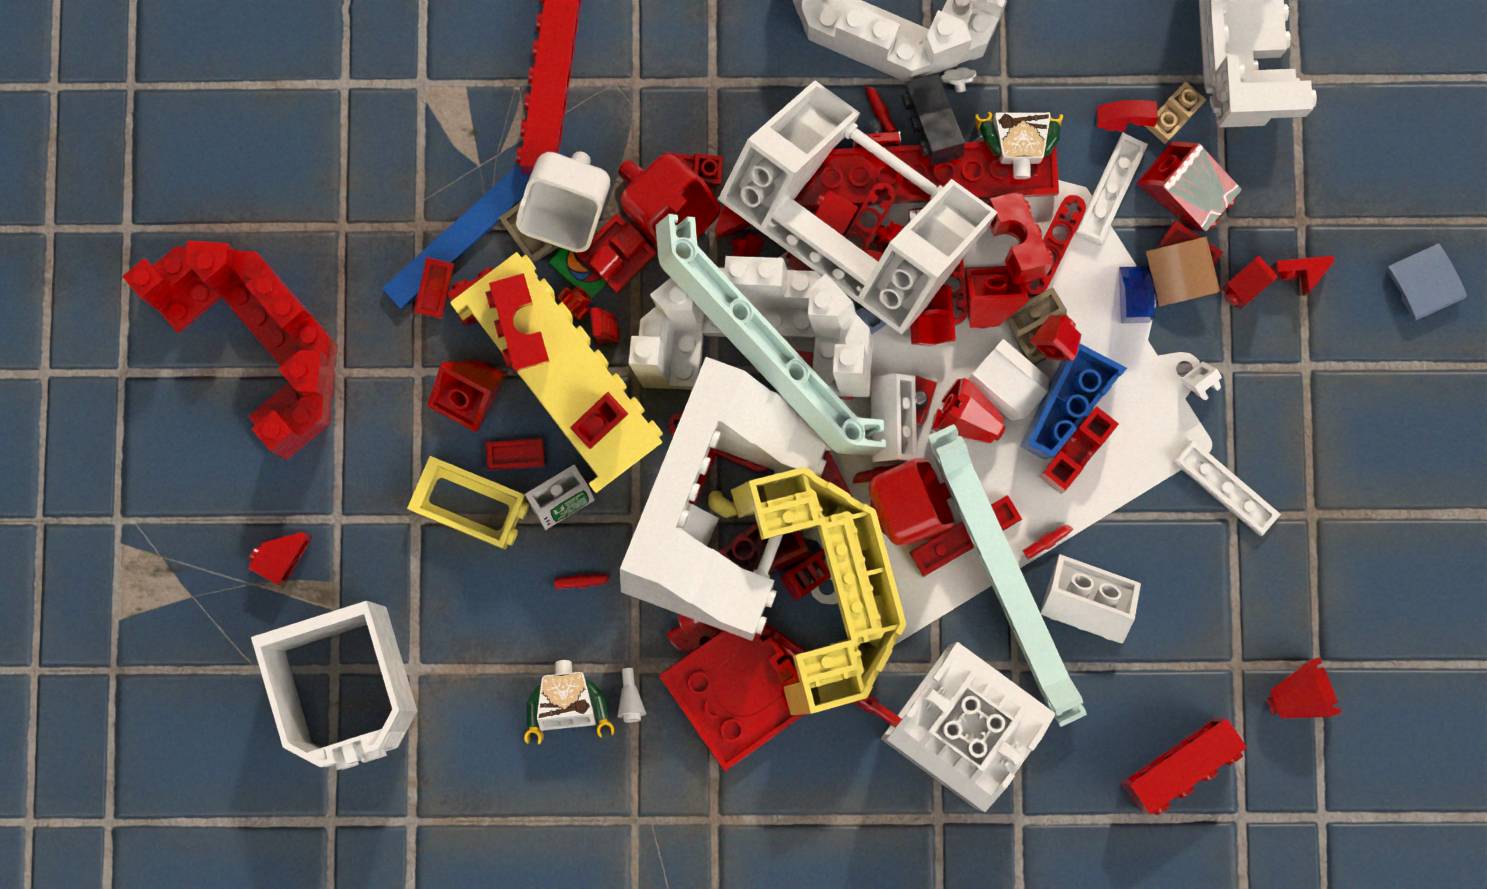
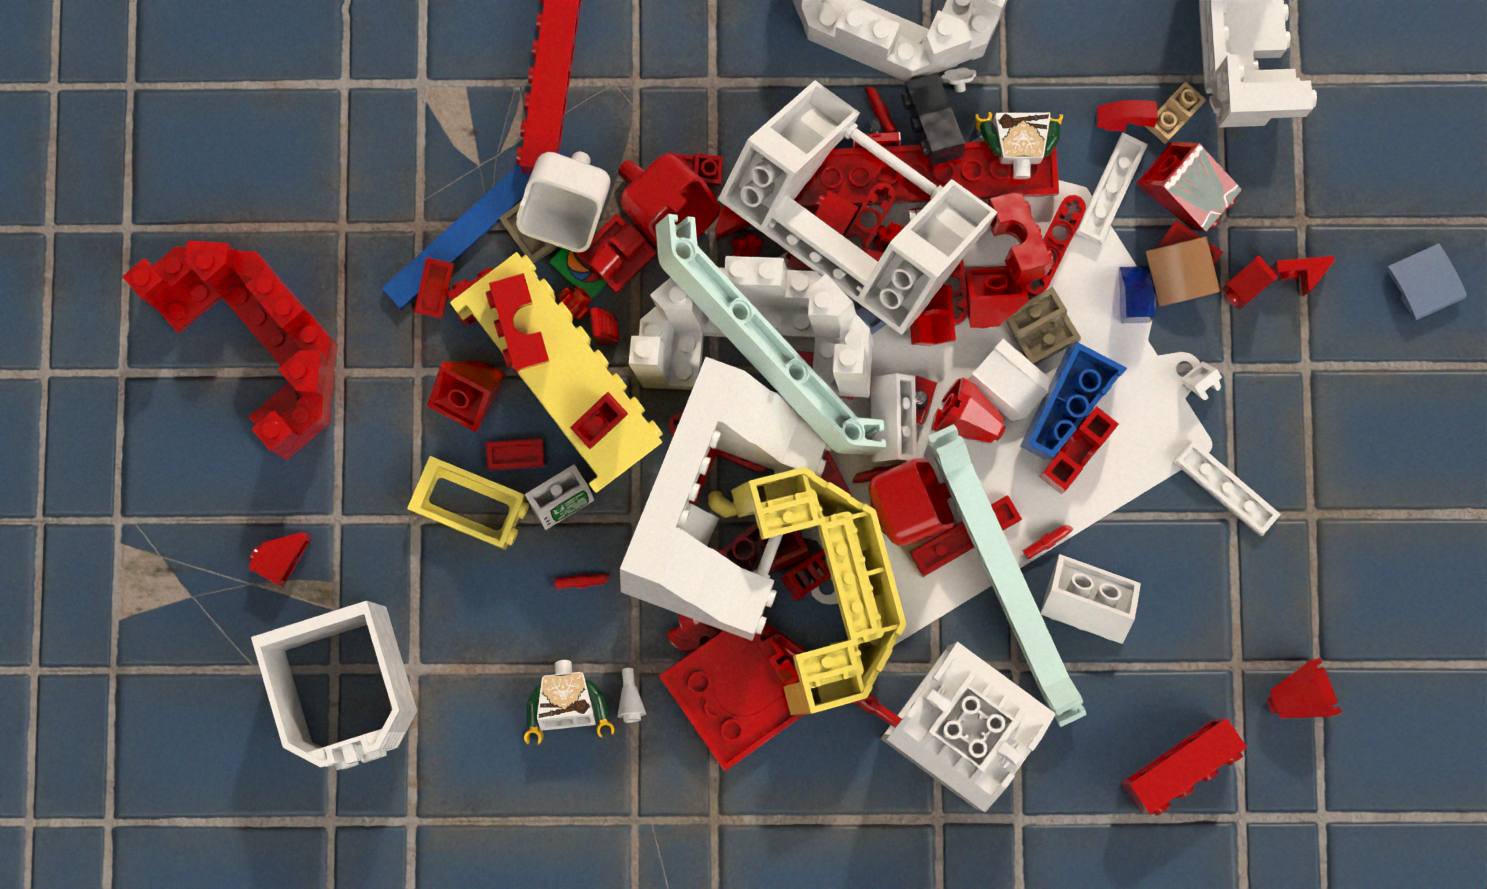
red slope [1029,315,1082,361] -> none

